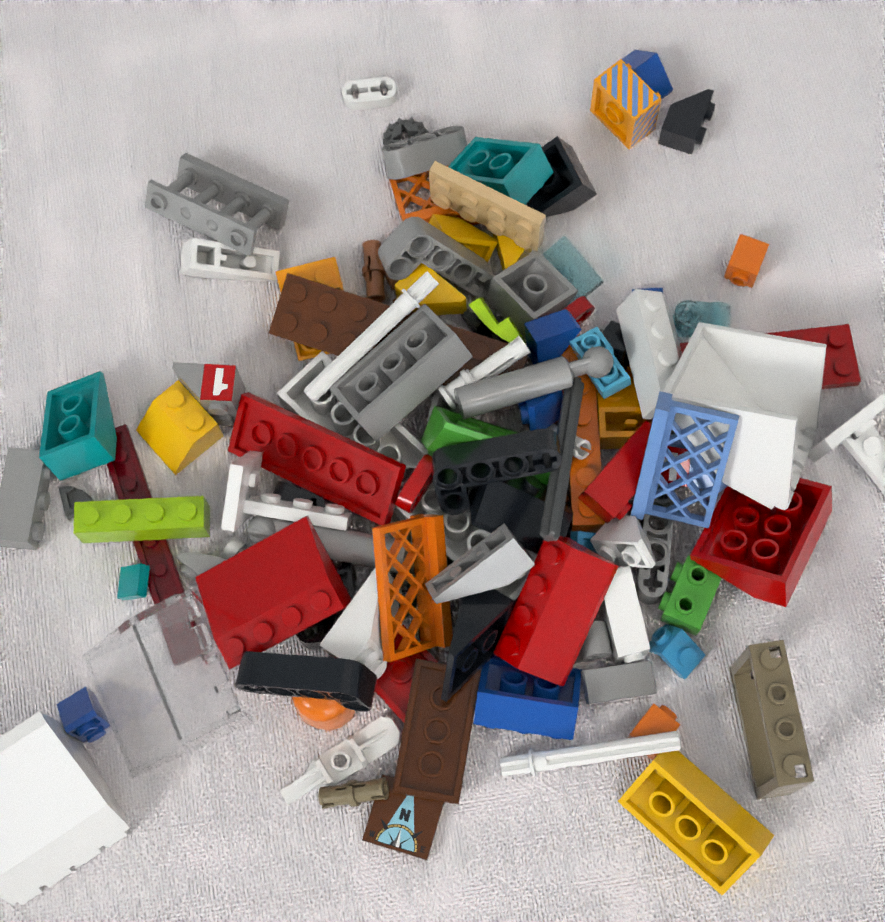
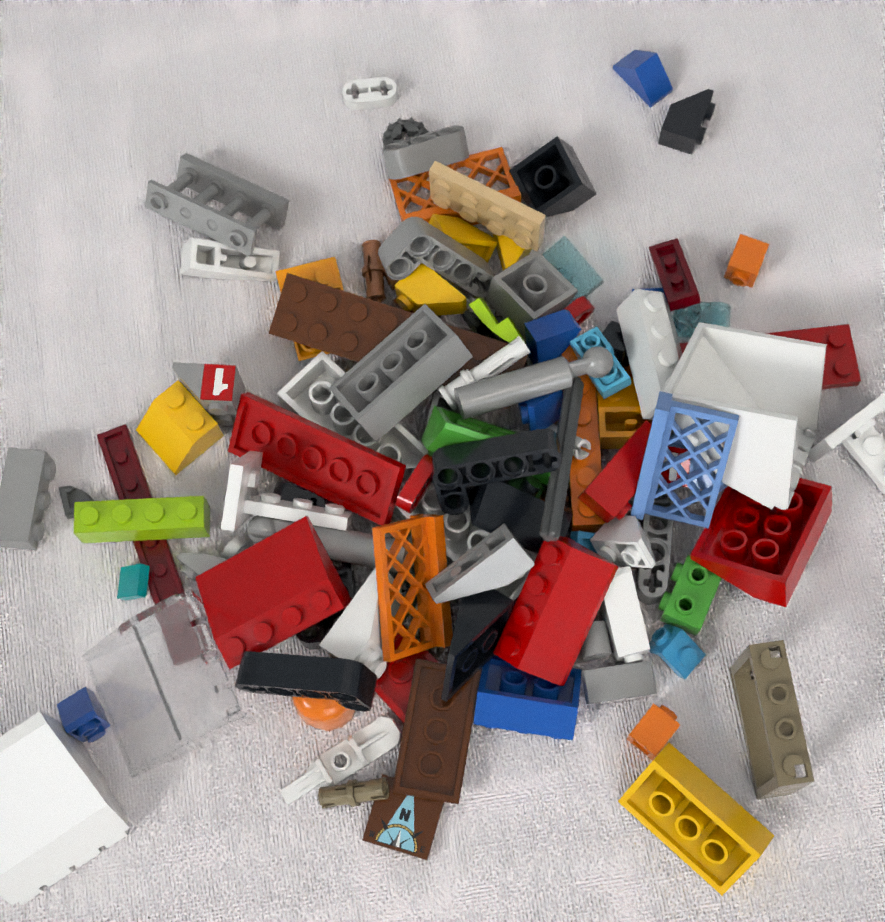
teal slope [39,371,117,481] -> none
white axle [304,271,439,401] -> none
teal slope [448,137,554,205] -> none
white axle [499,731,682,776] -> none
light orange container [590,59,661,150] -> none
none -> dark red plate [649,238,701,312]

